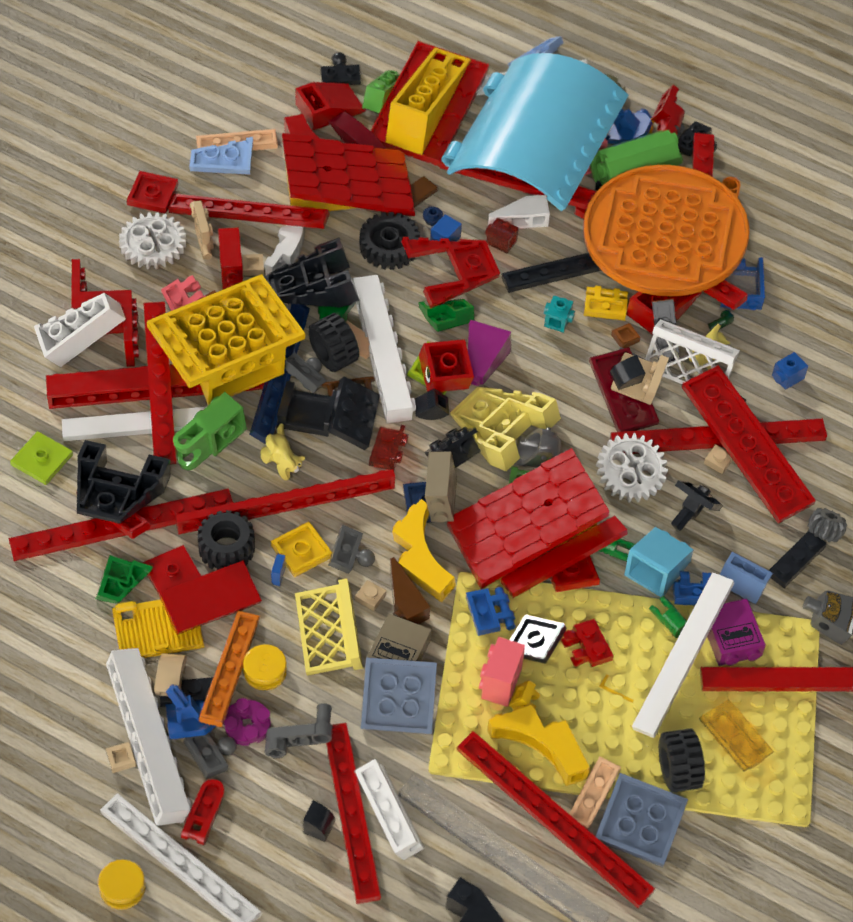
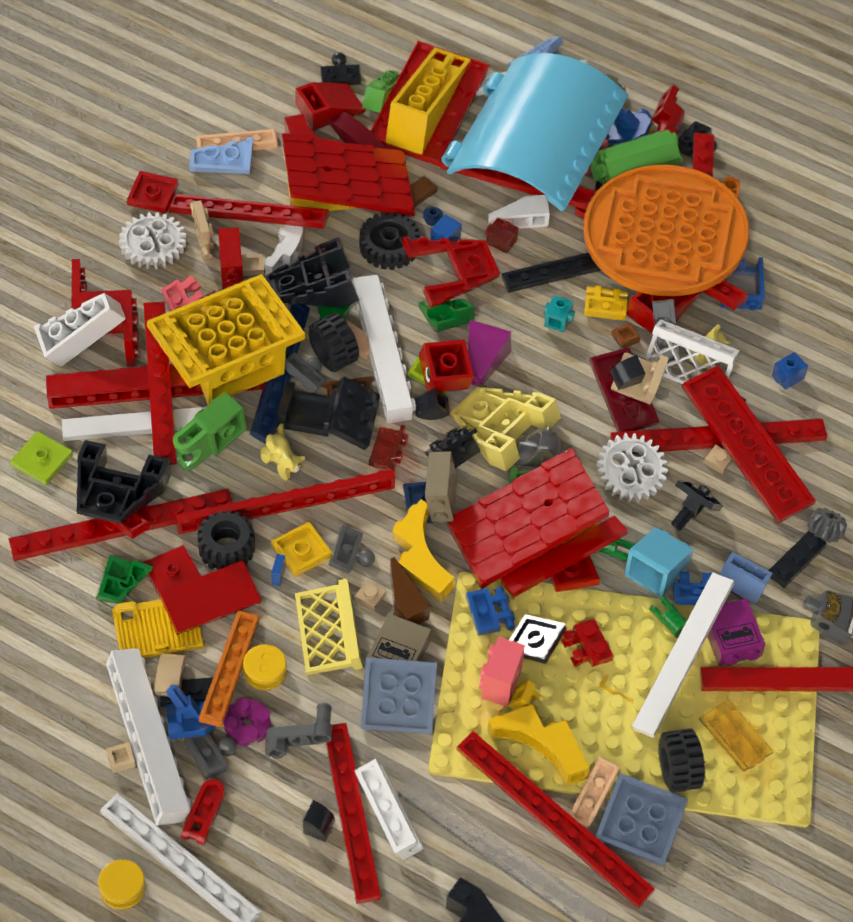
dark green arm [707,310,734,331] -> none

